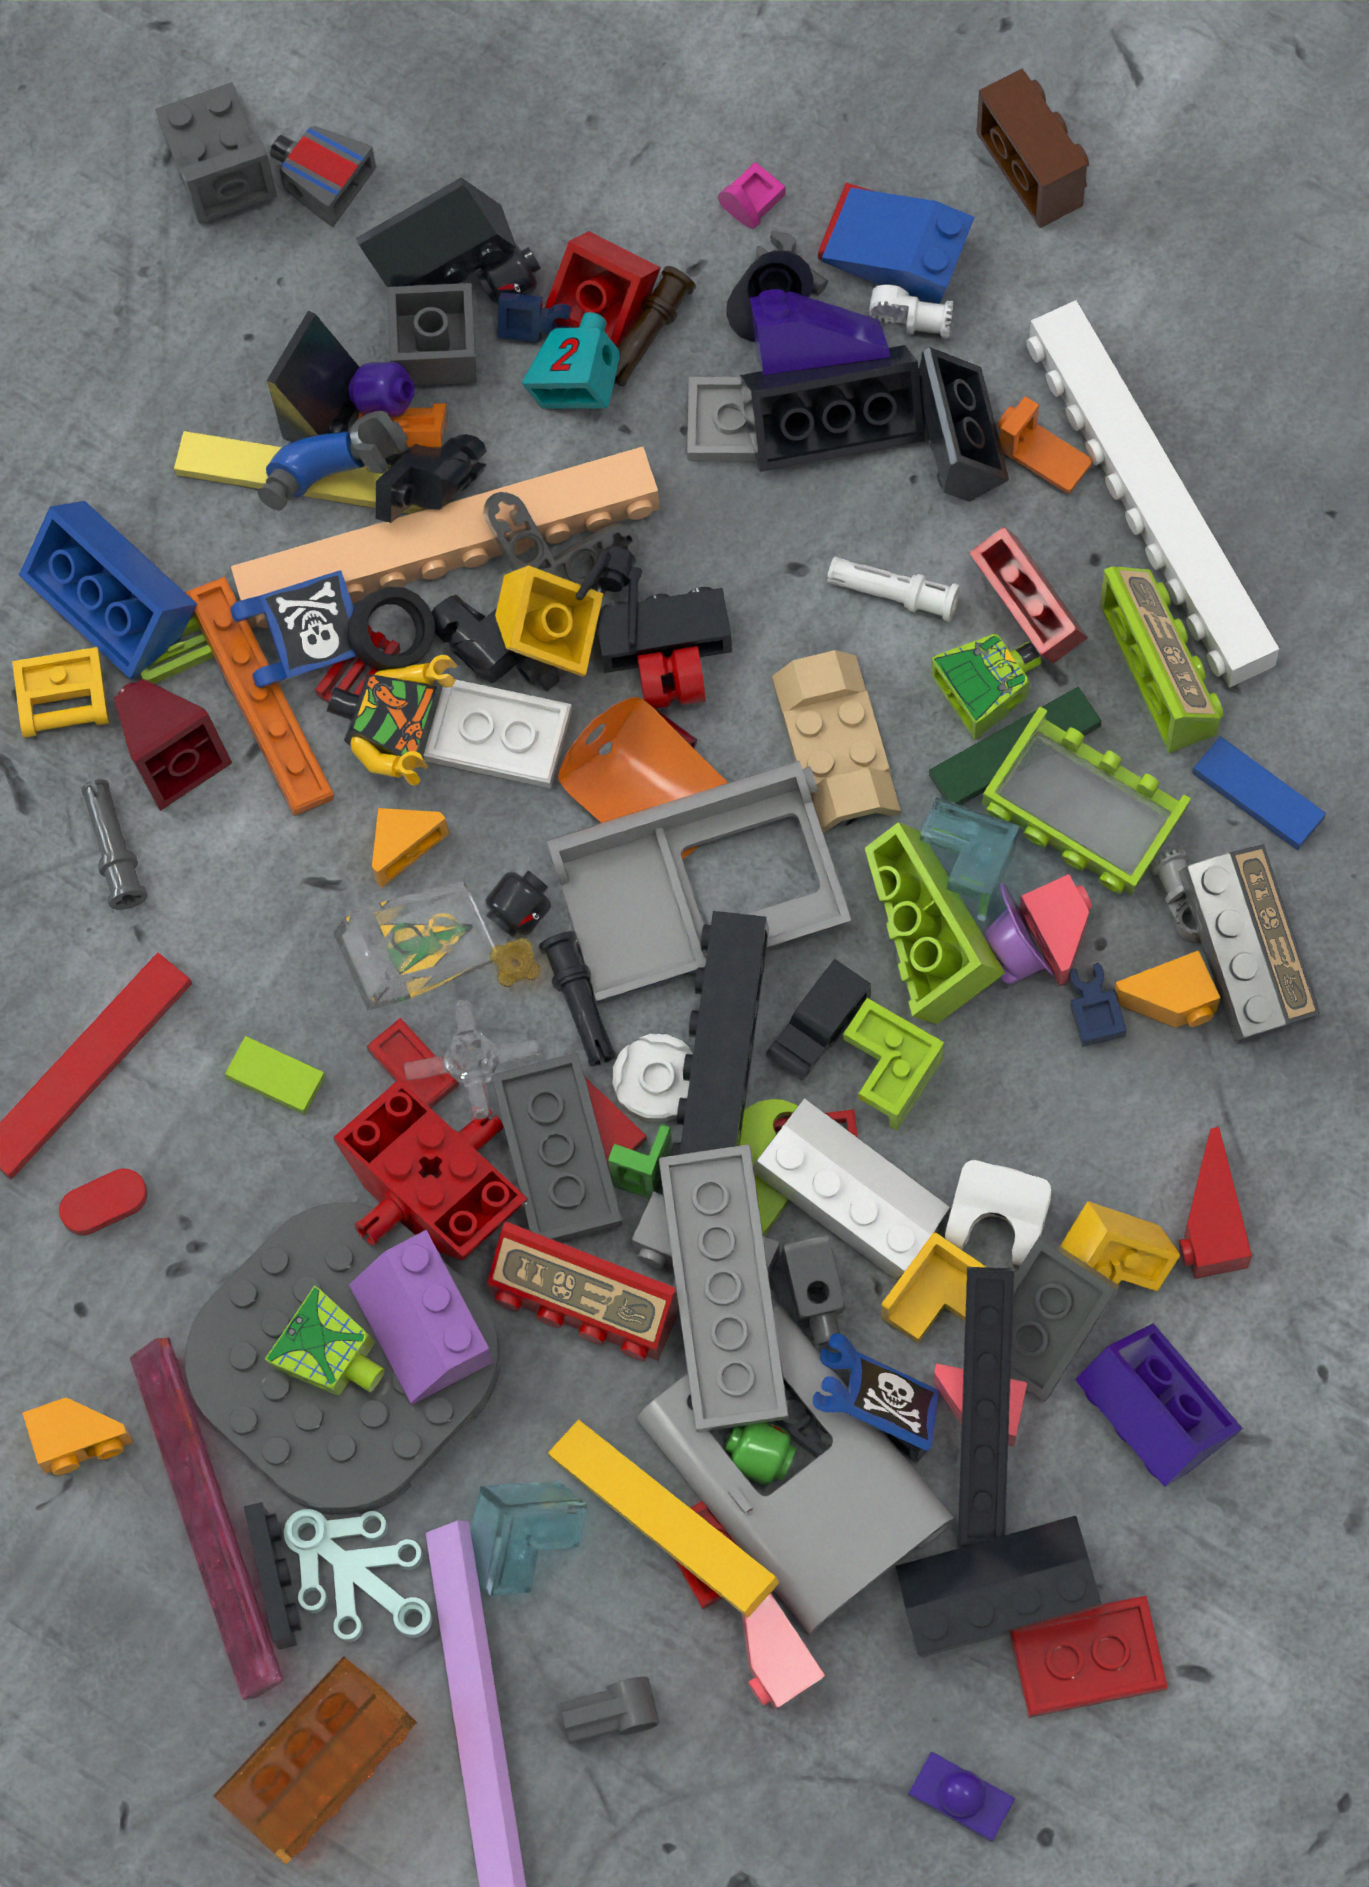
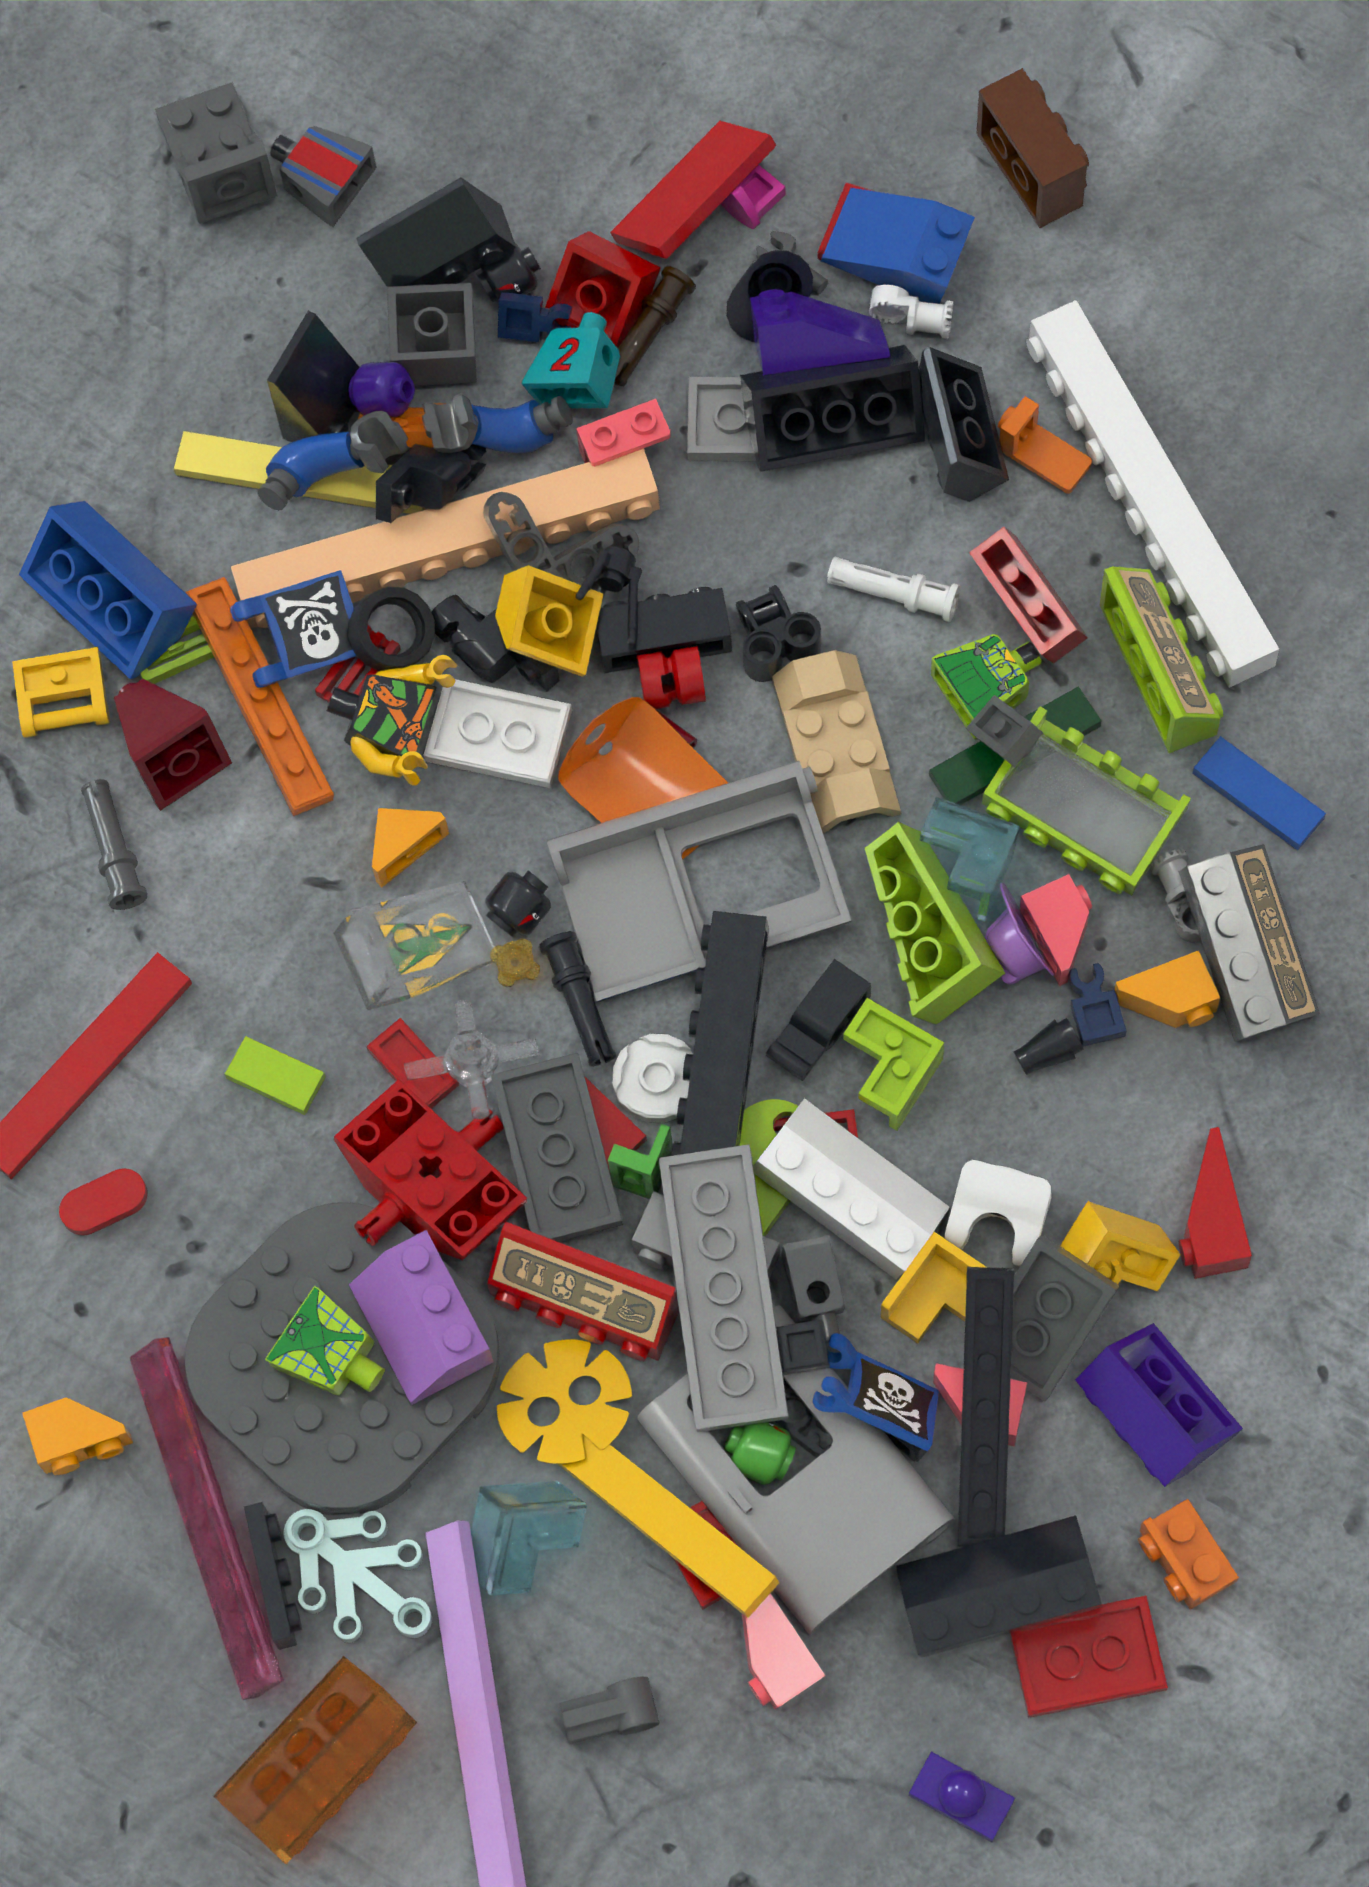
none -> piece [422,394,573,454]
none -> yellow piece [496,1339,632,1464]
none -> coral bracket [576,399,671,466]
none -> red tile [610,120,776,259]
none -> black piece [736,585,821,682]
none -> black tile [776,1319,830,1375]
none -> dark grey plate [966,695,1043,767]
none -> black cone [1013,1018,1084,1075]
none -> orange bracket [1138,1499,1239,1610]

